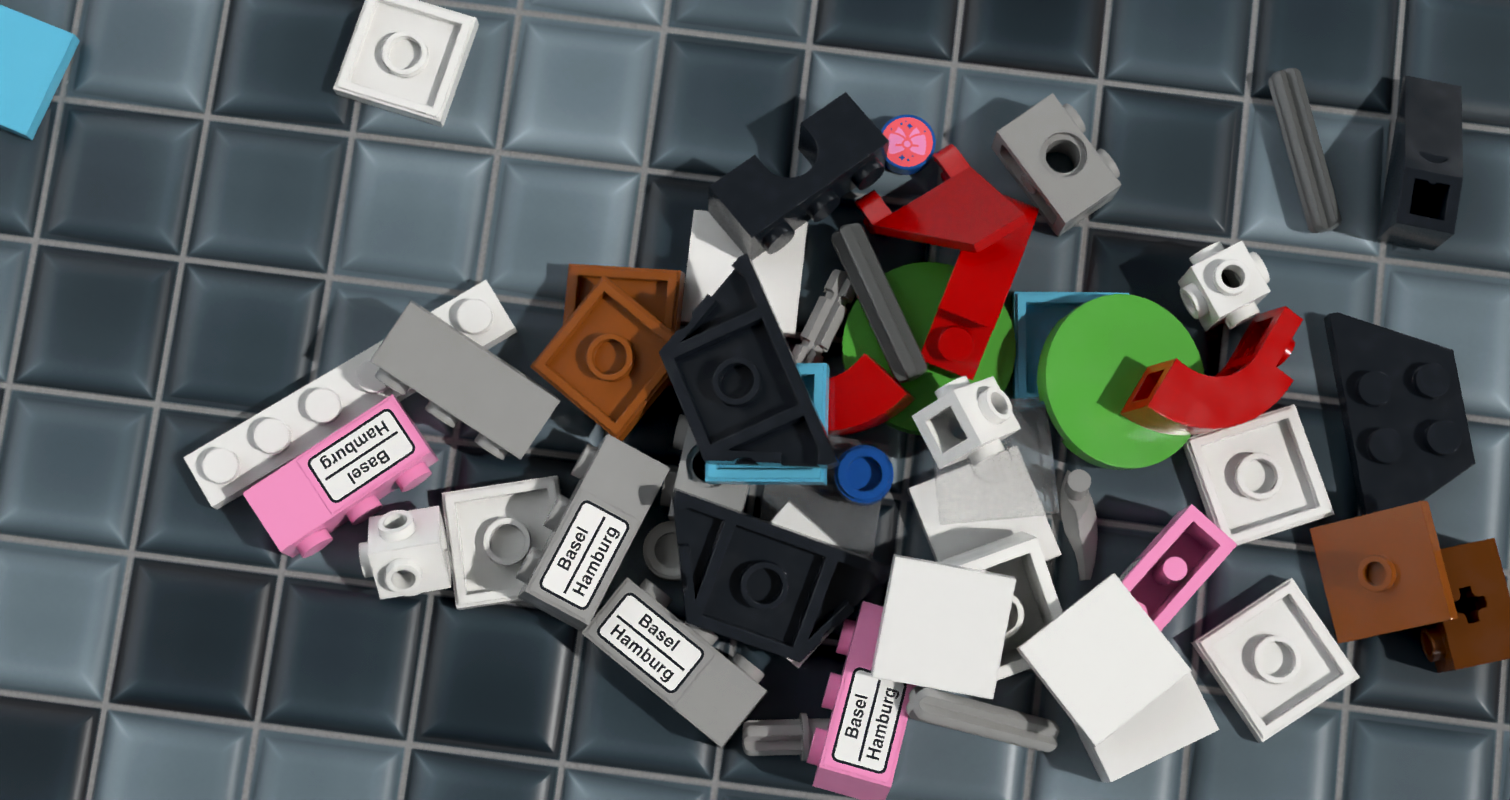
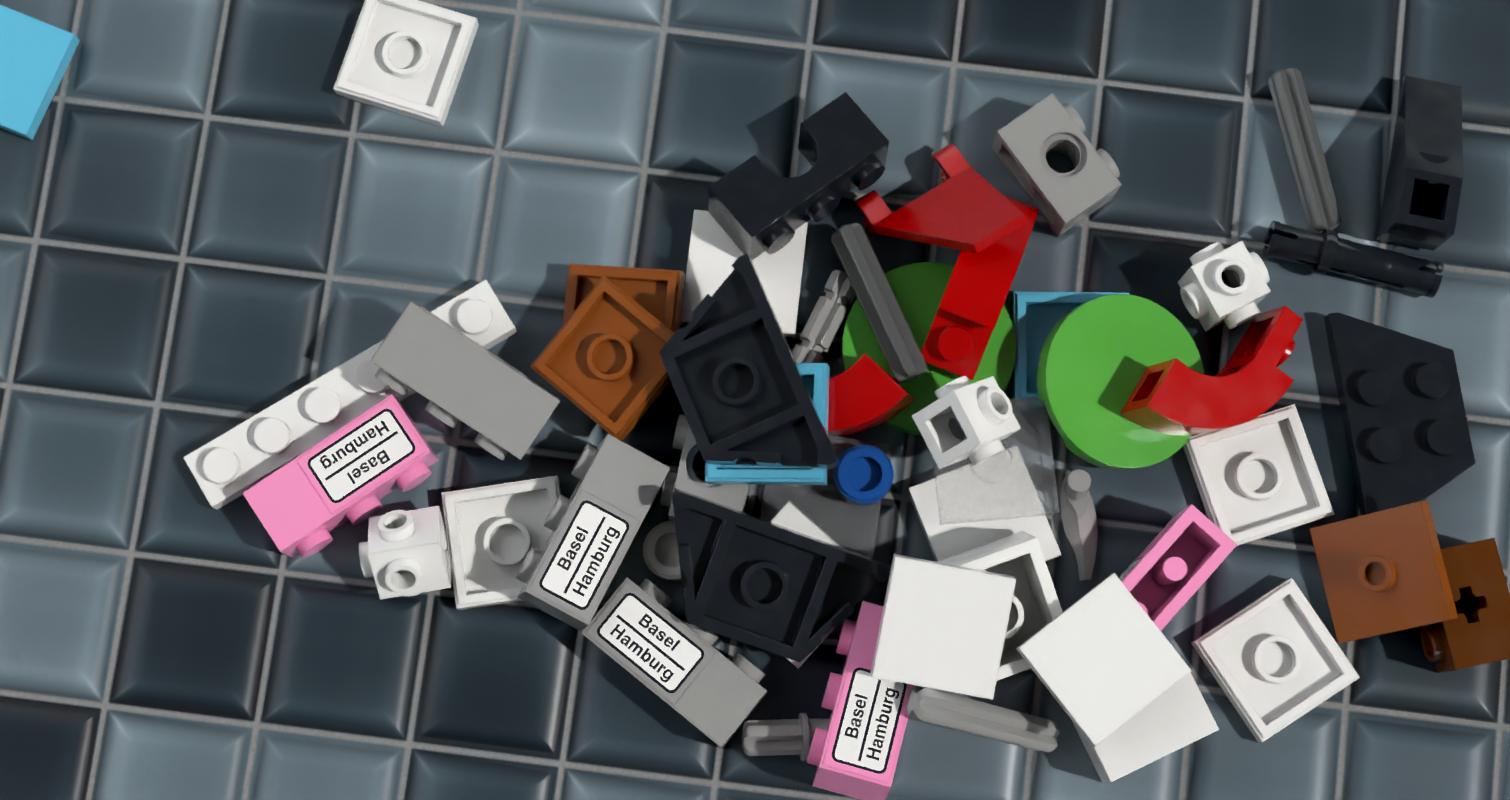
tile [881,115,936,175] -> none
none -> black pin [1263,220,1444,298]

